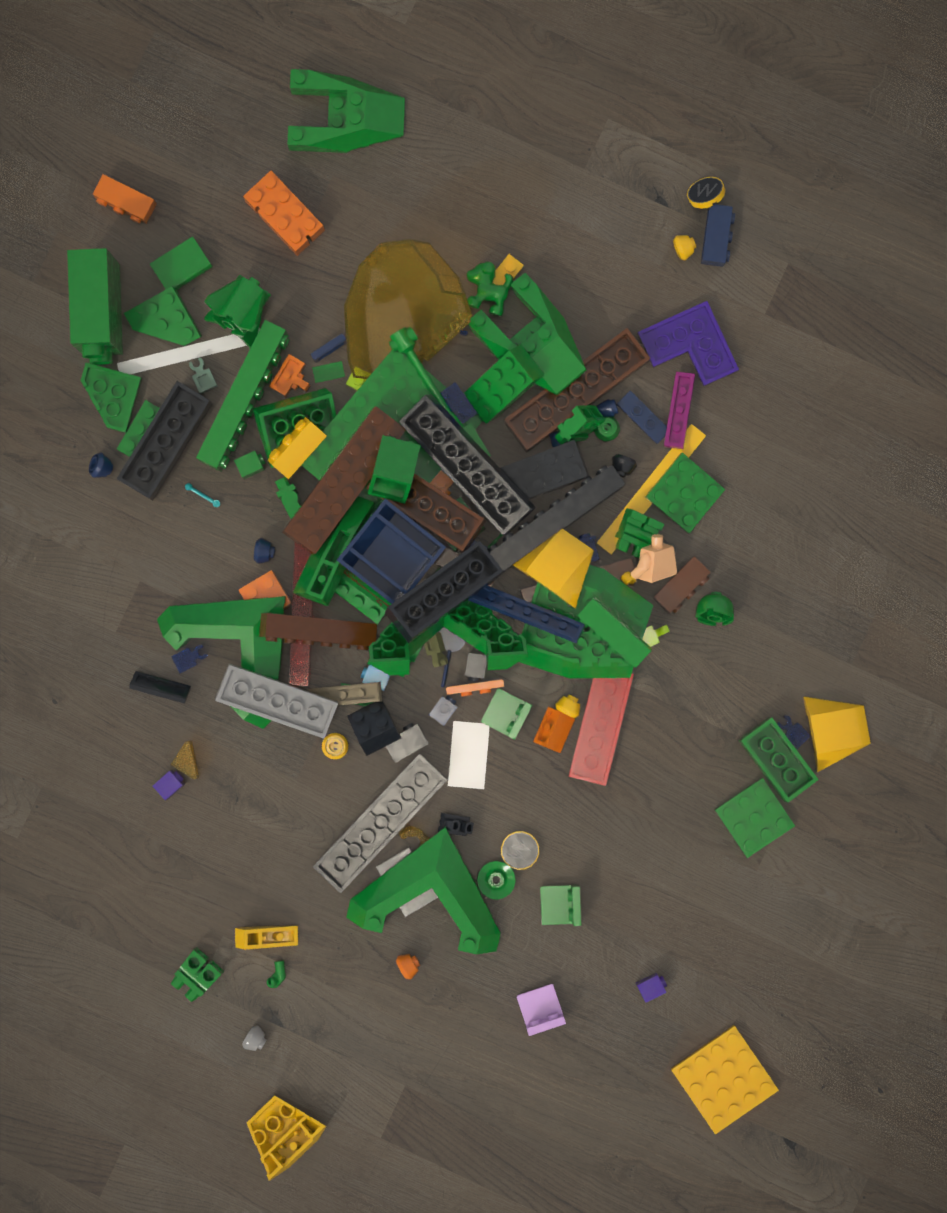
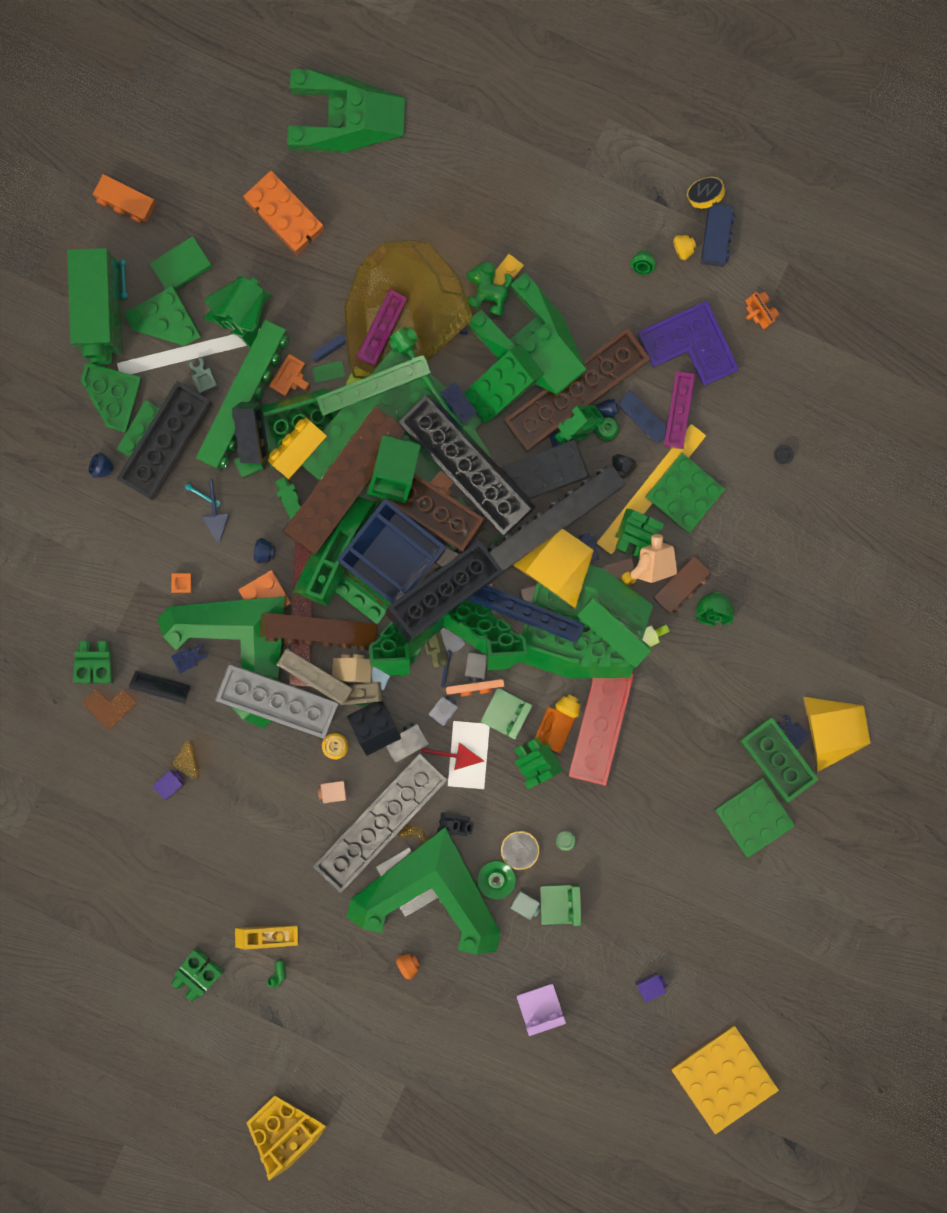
light grey cone [242,1025,267,1051] -> none
none -> green hips [73,641,114,684]
none -> clear orange tile [82,689,137,730]
none -> teal hinge [120,259,128,299]
none -> orange plate [171,573,192,593]
none -> dark blue piece [202,479,229,544]
none -> black brick [232,401,269,464]
none -> dark tan tile [277,648,352,705]
none -> green plate [316,355,431,416]
none -> brick [318,780,347,803]
none -> tan brick [332,654,372,683]
none -> magenta plate [356,289,407,366]
none -> red piece [421,742,484,770]
none -> brick [510,890,541,920]
none -> green hips [514,737,563,789]
none -> plate [556,831,575,851]
none -> green cone [630,250,656,275]
none -> orange hips [745,292,779,329]
none -> black plate [774,445,794,464]

